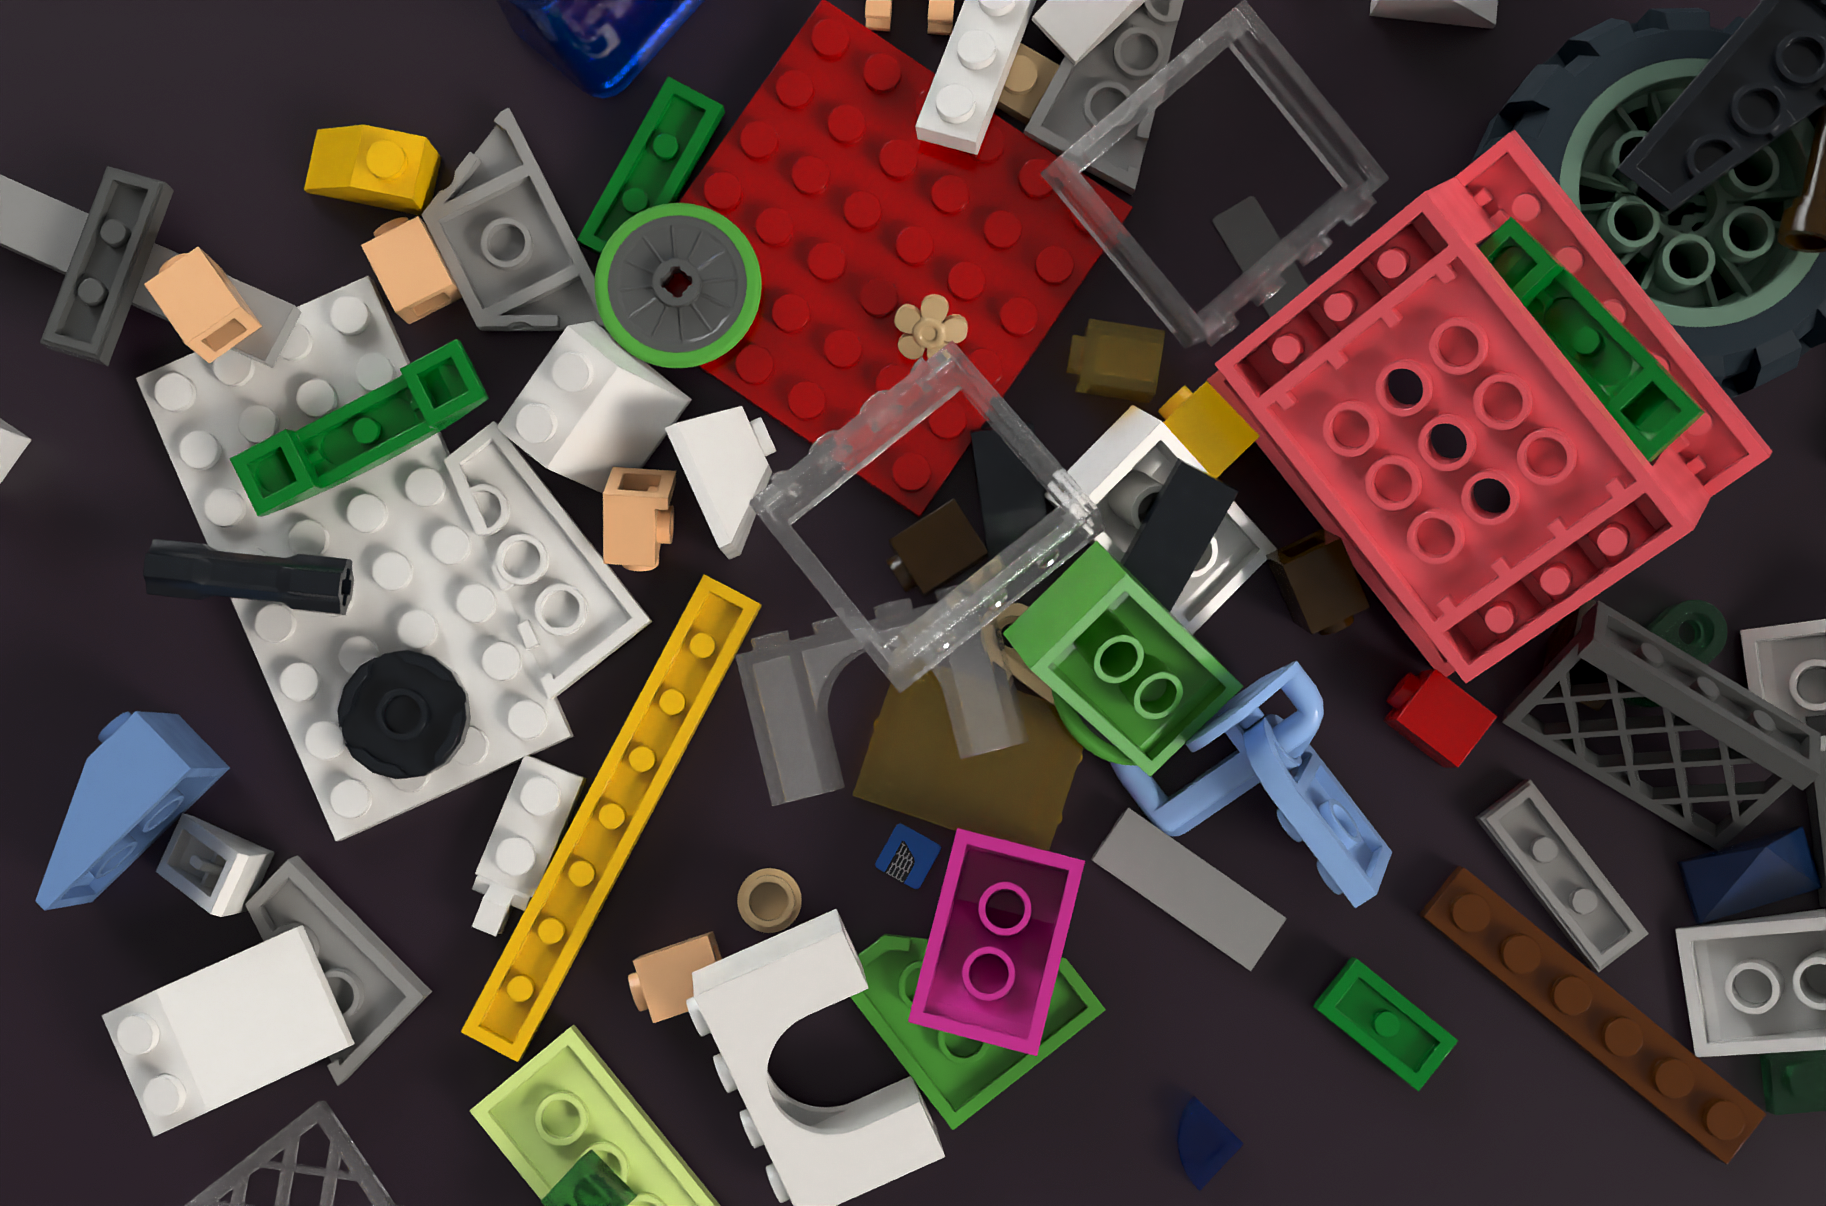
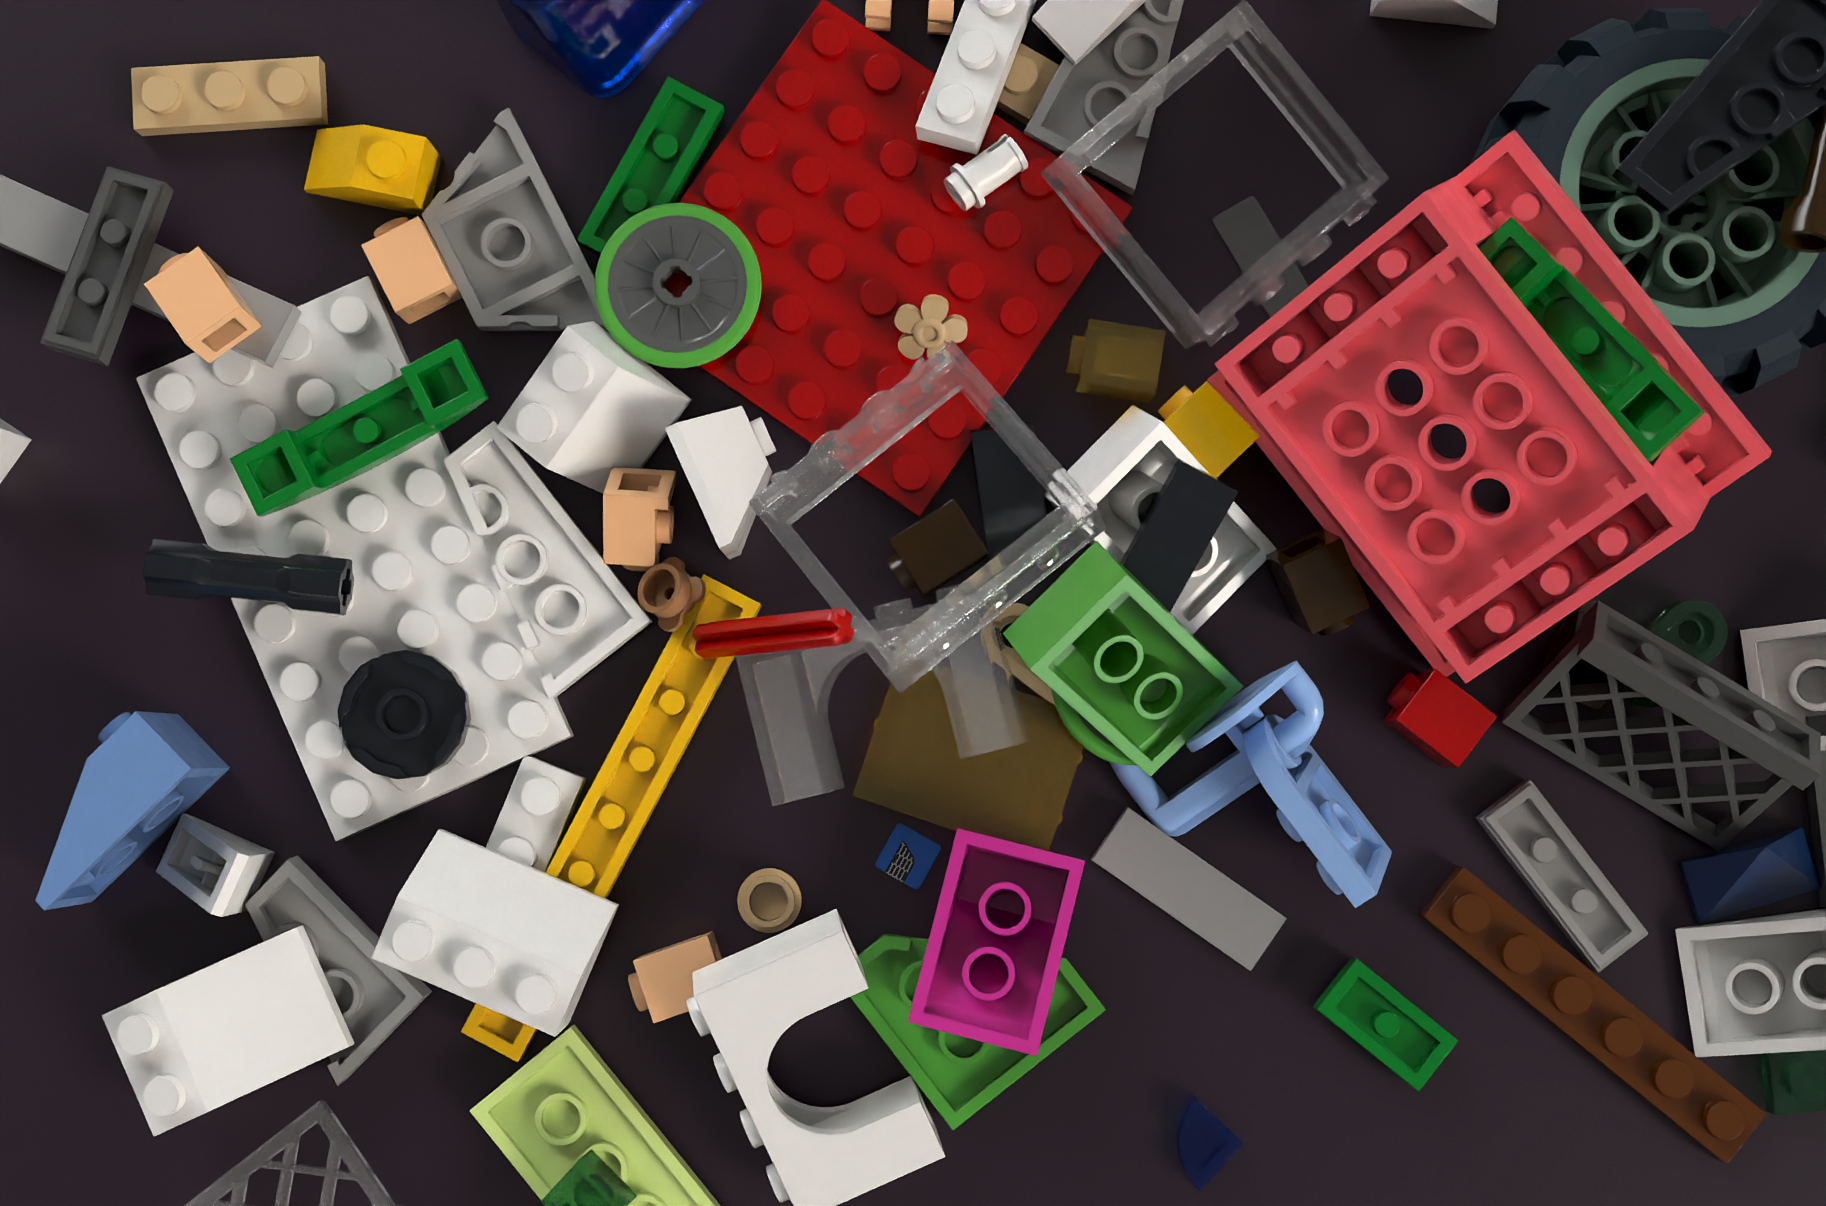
none -> tan plate [131,56,328,136]
none -> white slope [371,829,619,1037]
none -> medium nougat plate [638,557,706,632]
none -> red axle [692,608,854,659]
none -> white pin [943,134,1028,211]

